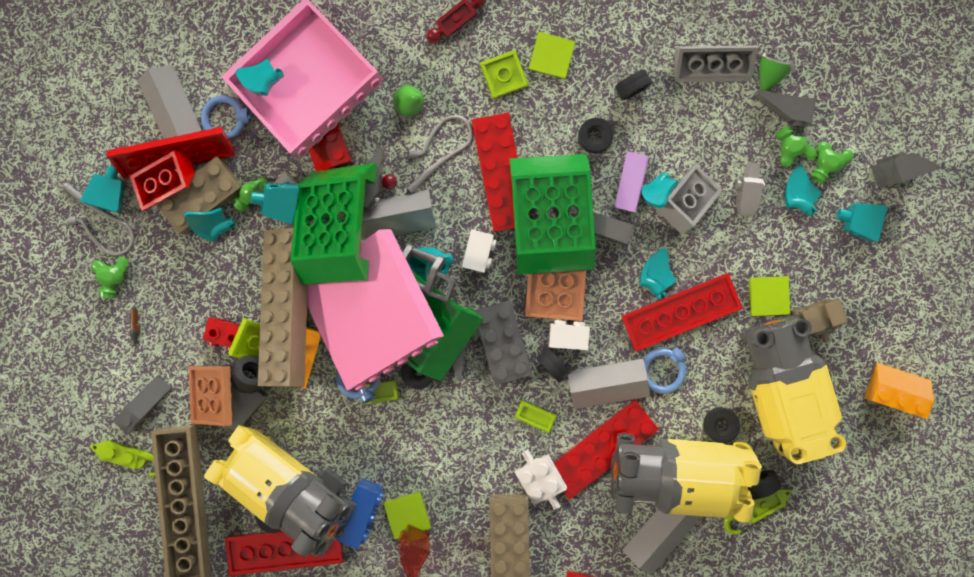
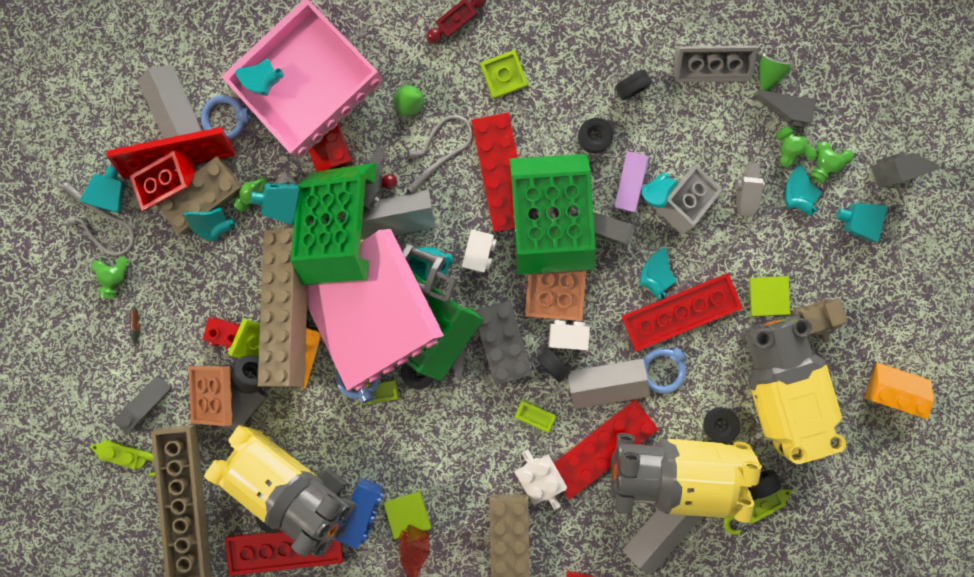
lime tile [528,32,576,80] -> none

